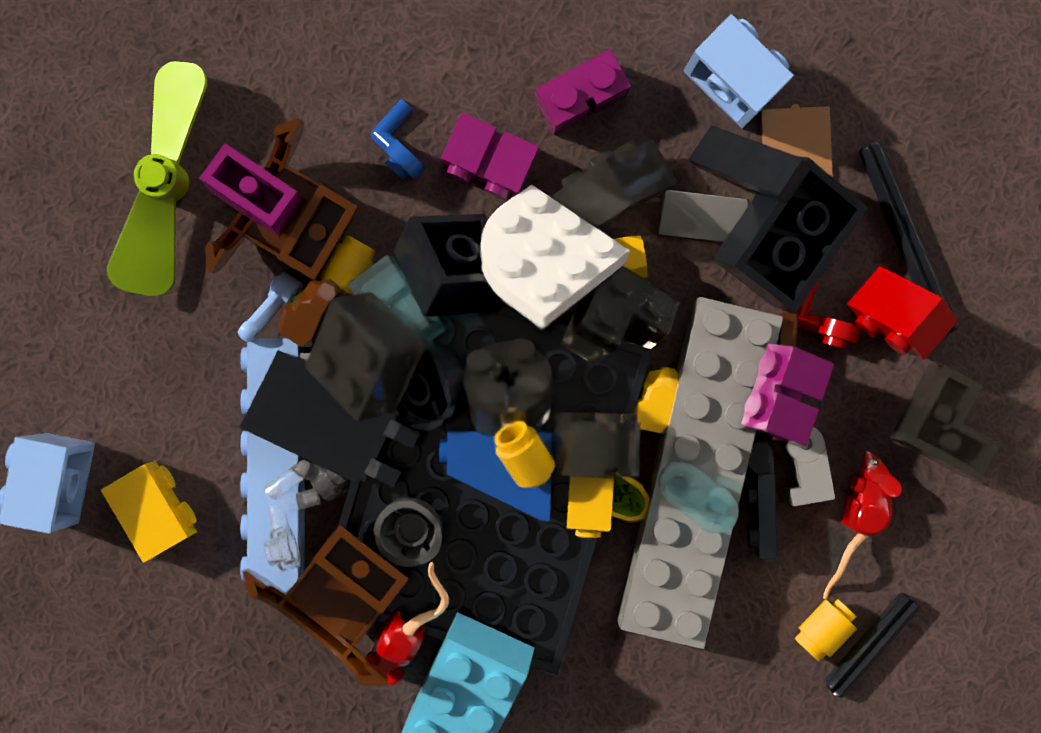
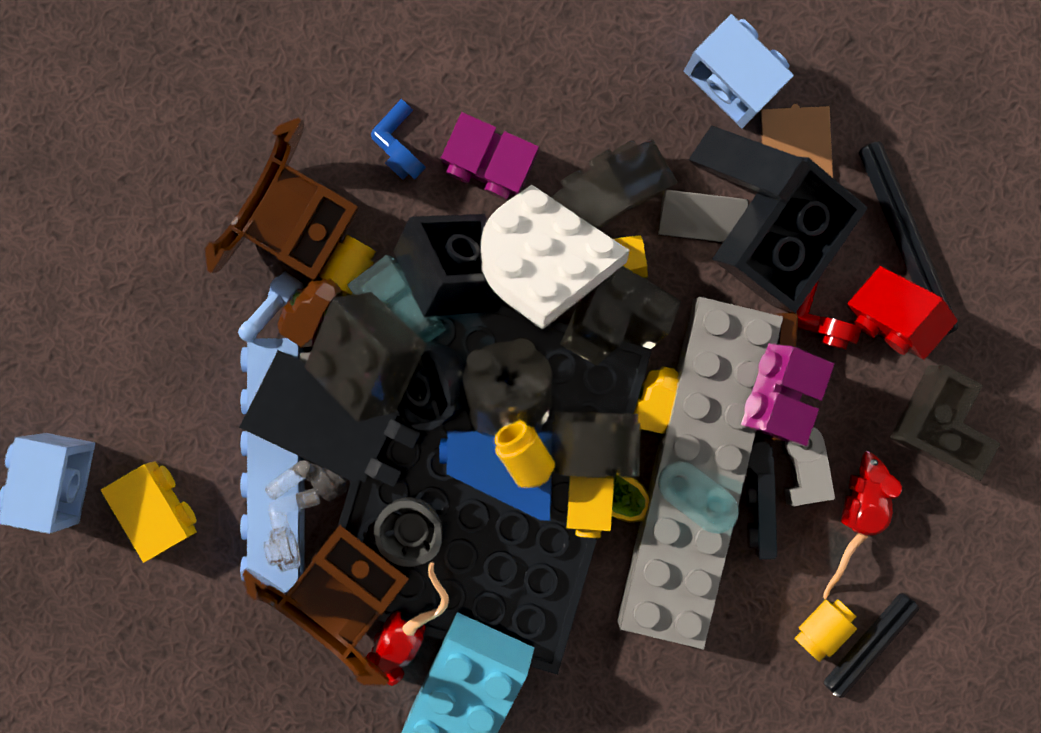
lime piece [107,61,207,297] -> none
magenta brick [200,143,304,238] -> none
magenta piece [535,49,631,135] -> none

